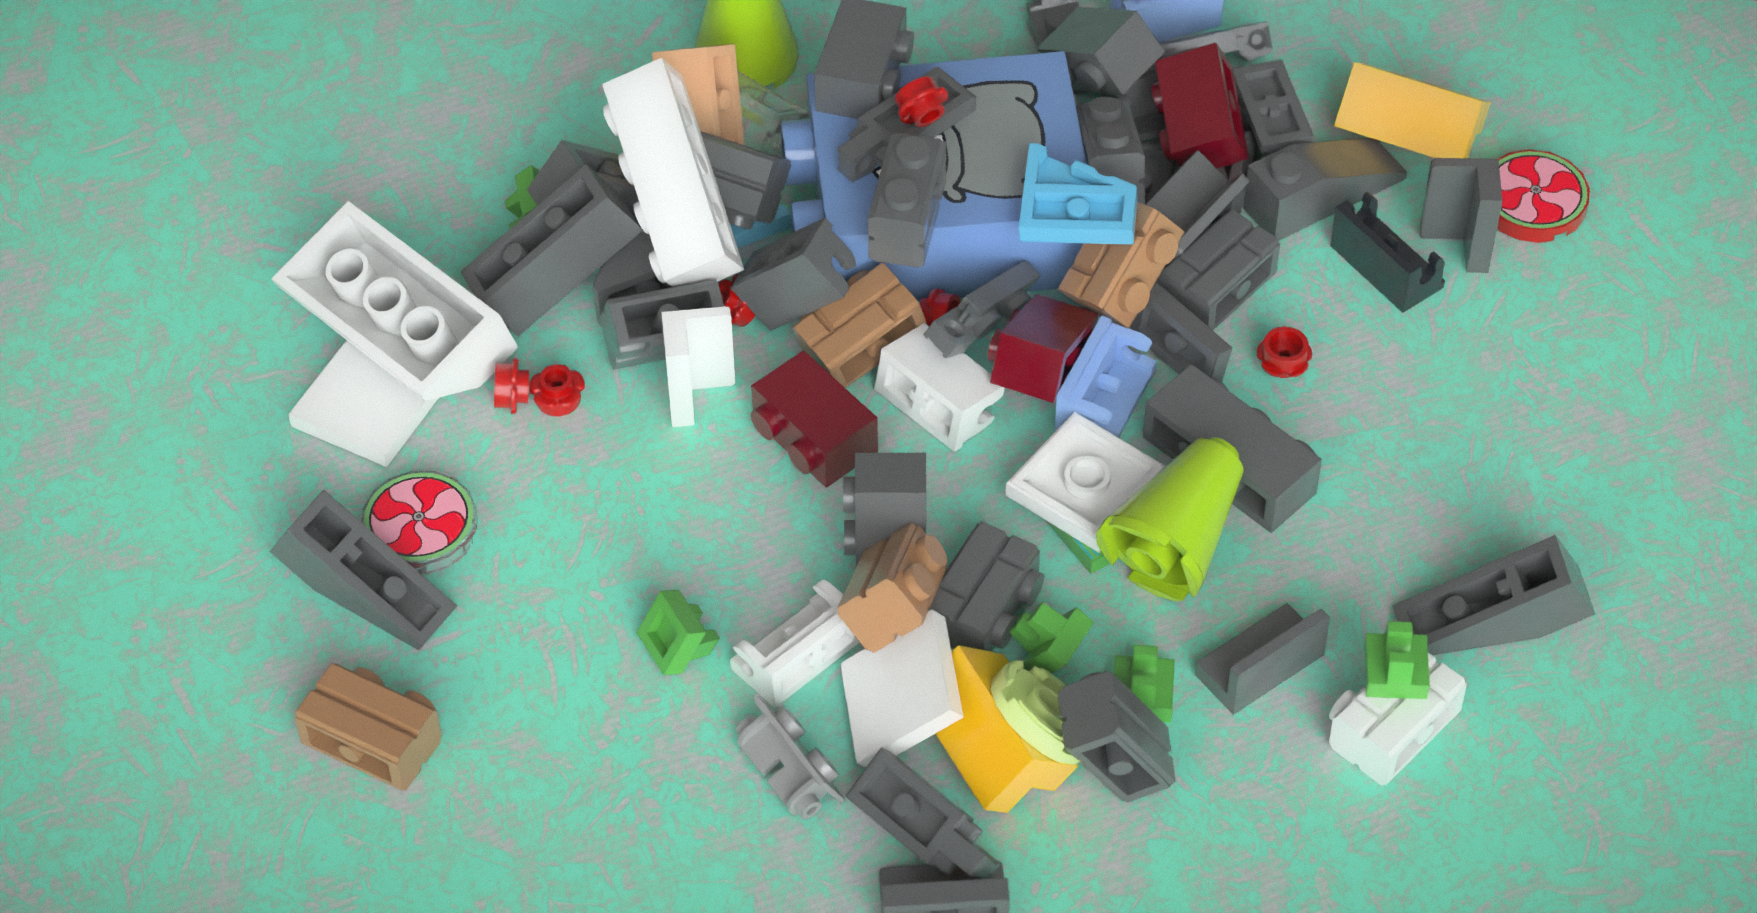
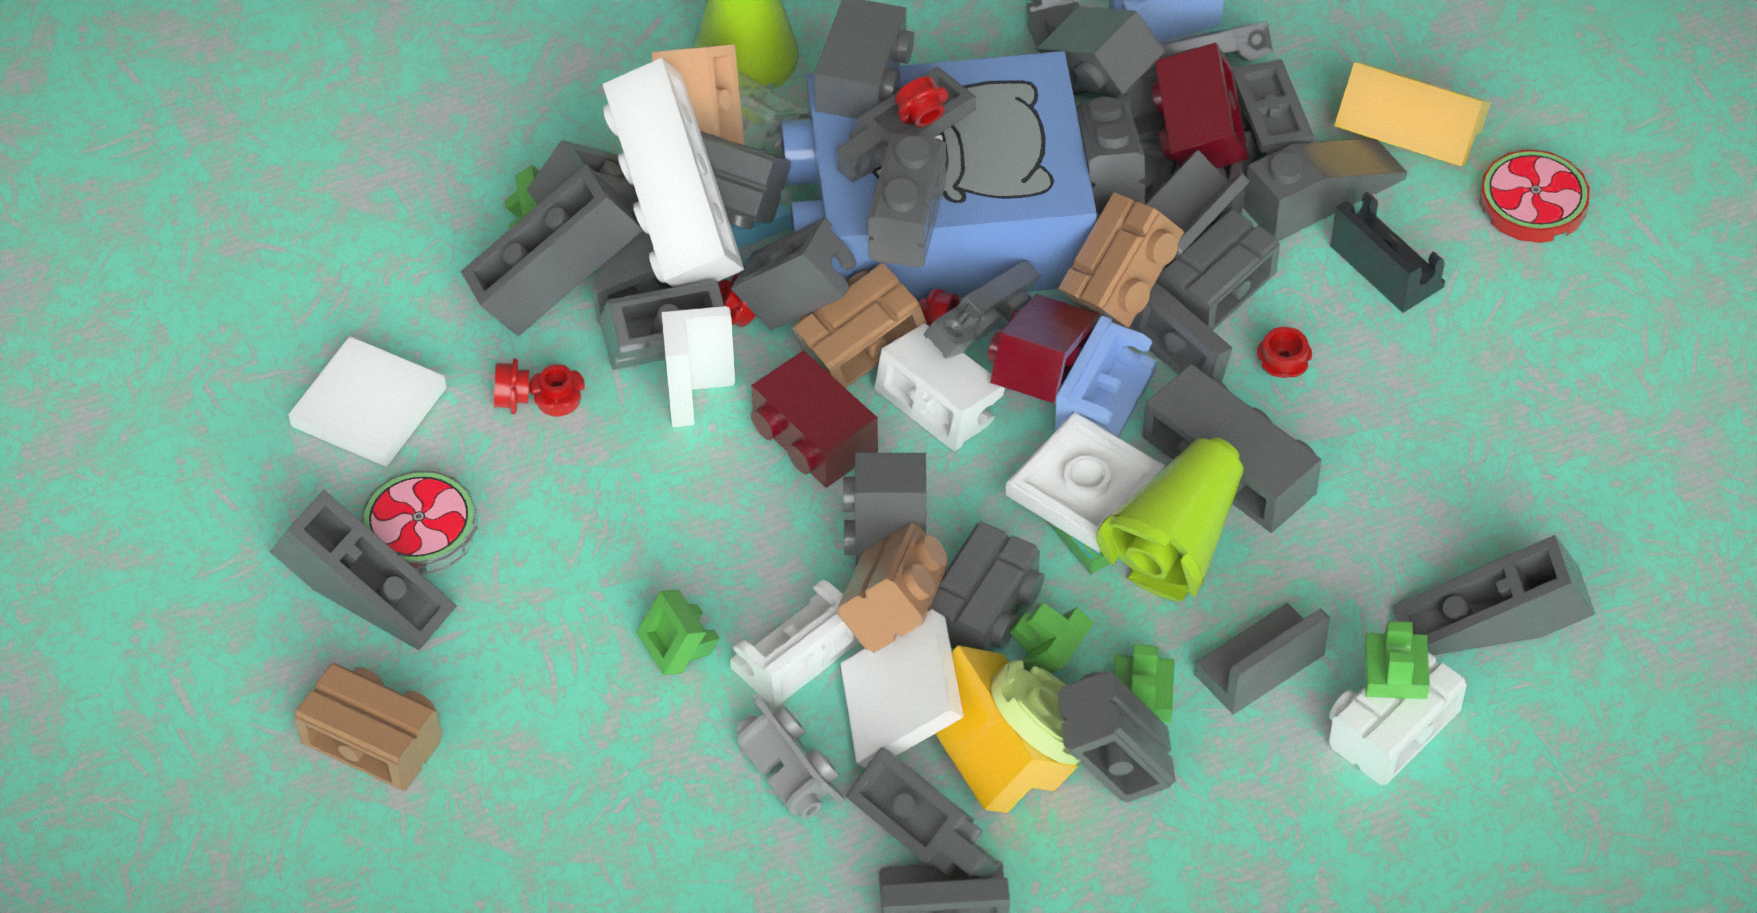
white slope [271,201,518,401] -> none
medium azure wing [1019,143,1138,245] -> none
dark grey panel [1420,158,1503,273] -> none

